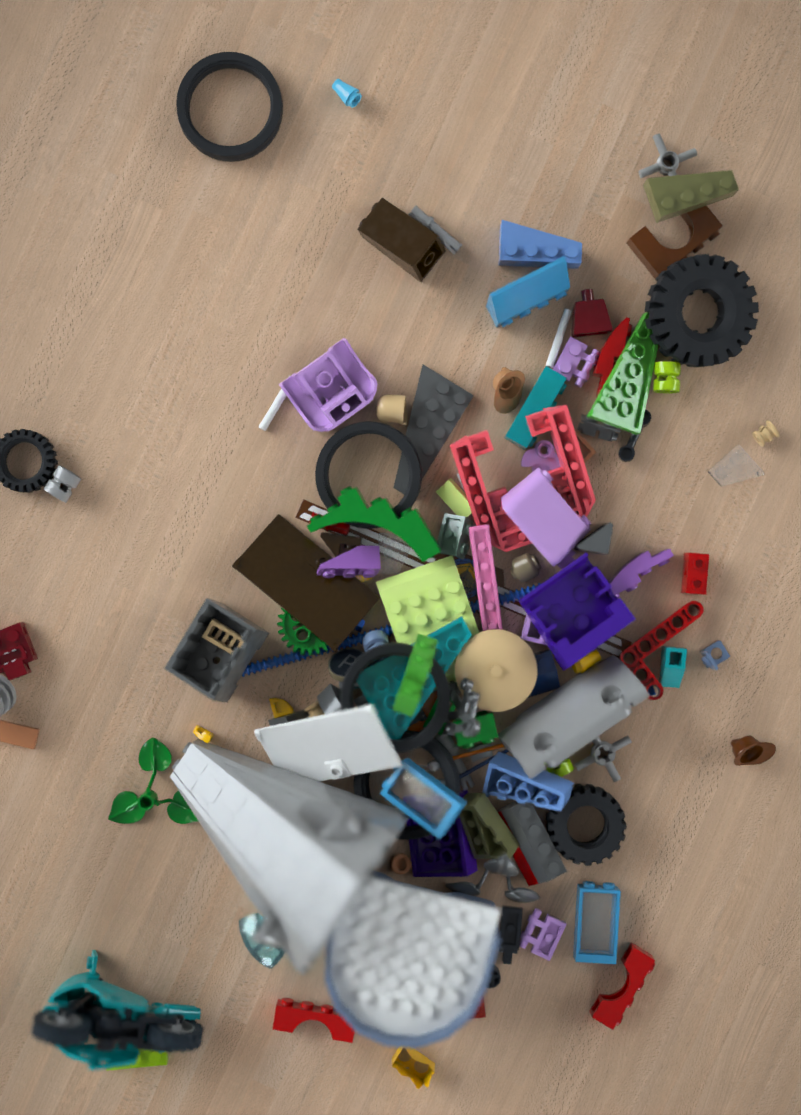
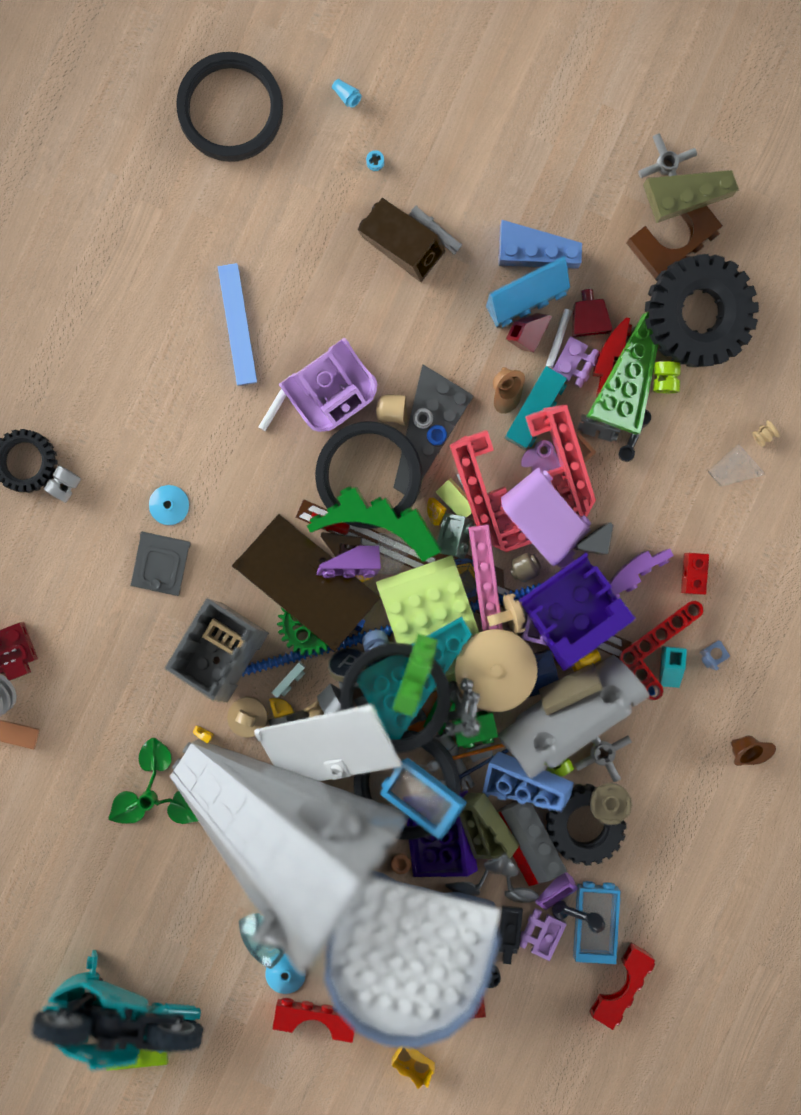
none -> dark grey container [130,531,191,596]
none -> medium azure dish [149,485,189,525]
none -> light blue tile [218,263,257,386]
none -> tan tile [227,697,268,738]
none -> medium azure dish [265,953,306,994]
none -> light aqua plate [271,662,306,698]
none -> medium azure bush [366,150,384,171]
none -> light grey plate [413,408,433,429]
none -> blue tile [427,425,447,446]
none -> yellow tile [427,497,447,526]
none -> tan tile [487,593,525,635]
none -> dark red slope [506,313,552,353]
none -> medium lavender slope [535,872,578,910]
none -> dark tan tile [539,663,603,715]
none -> black bar [552,901,605,933]
none -> dark tan tile [590,783,632,825]

